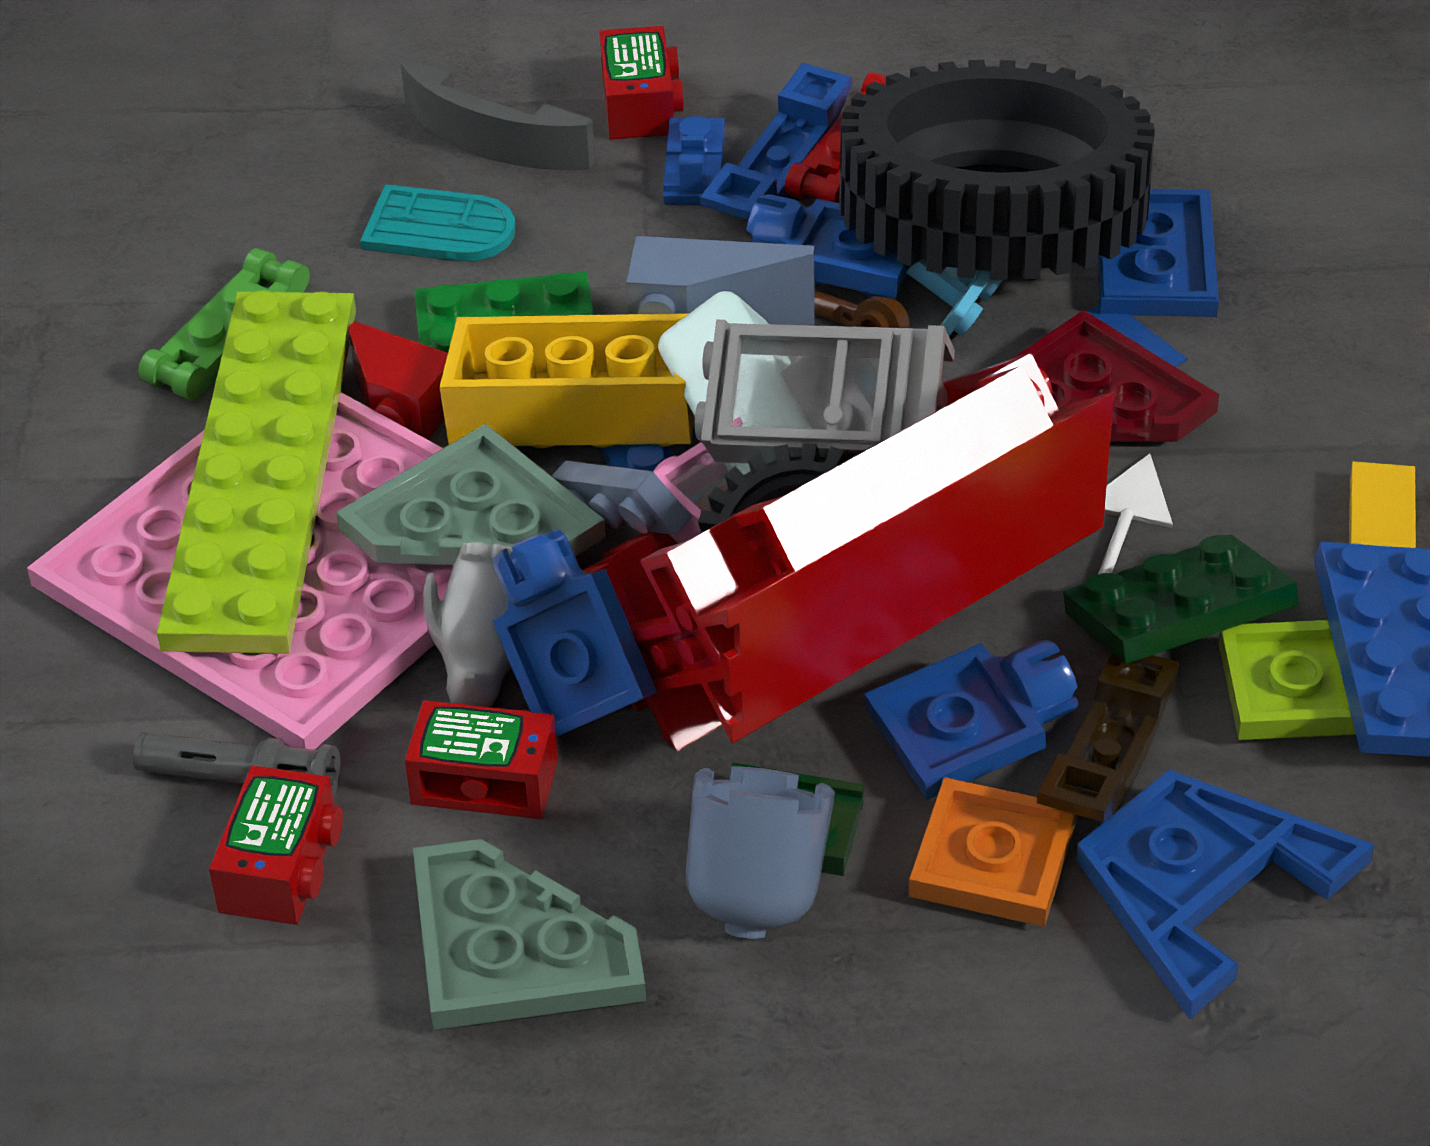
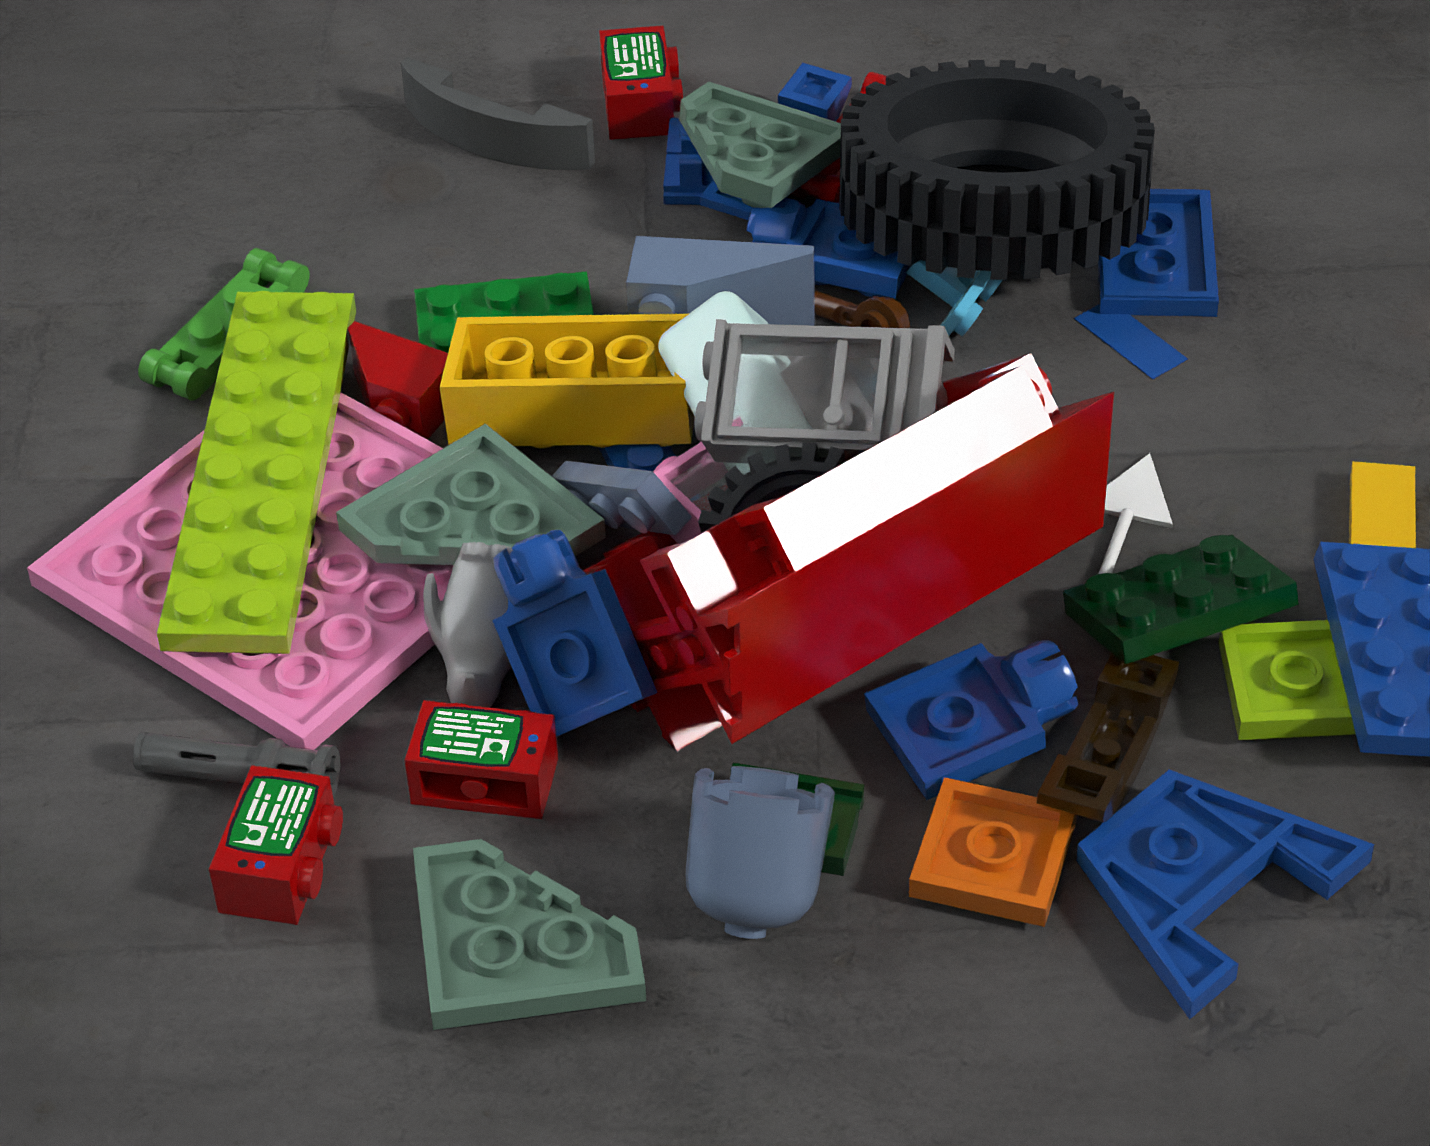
teal window [360,184,516,261] -> none
dark red plate [1012,310,1219,442] -> none
none -> sand green plate [679,82,841,208]

